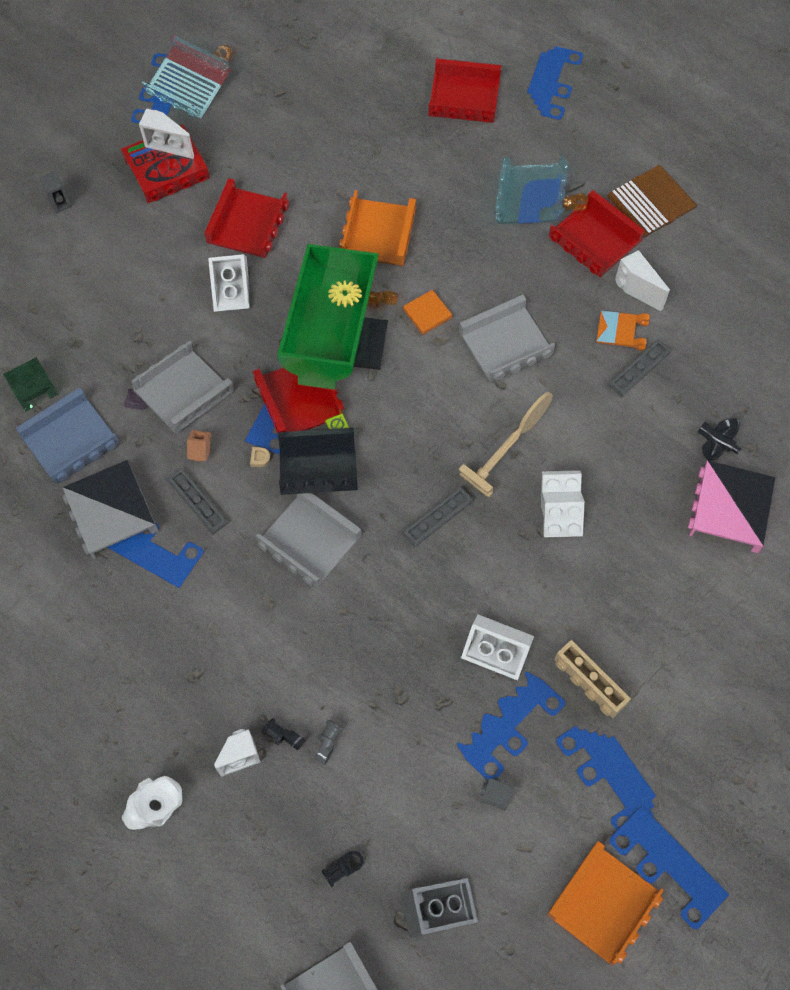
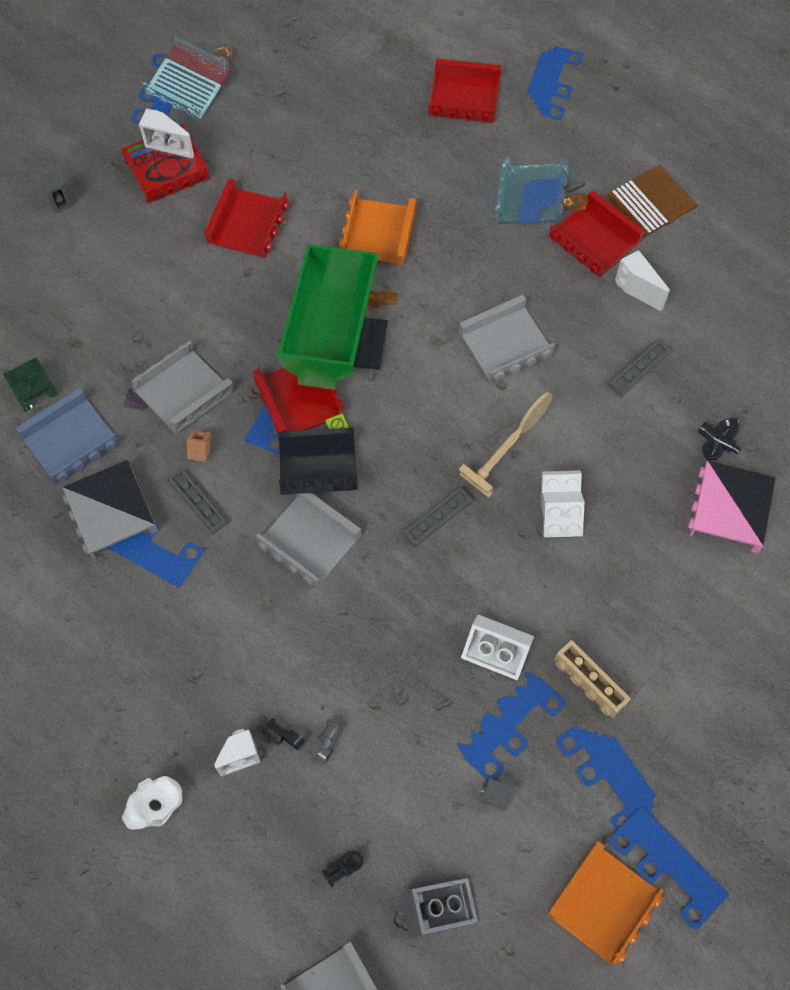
white slope [208,254,250,312] -> none
tan tile [250,447,270,467] -> none
light yellow gear [328,280,362,307] -> none
orange tile [403,290,452,335] -> none
orange flag [596,311,650,350] -> none

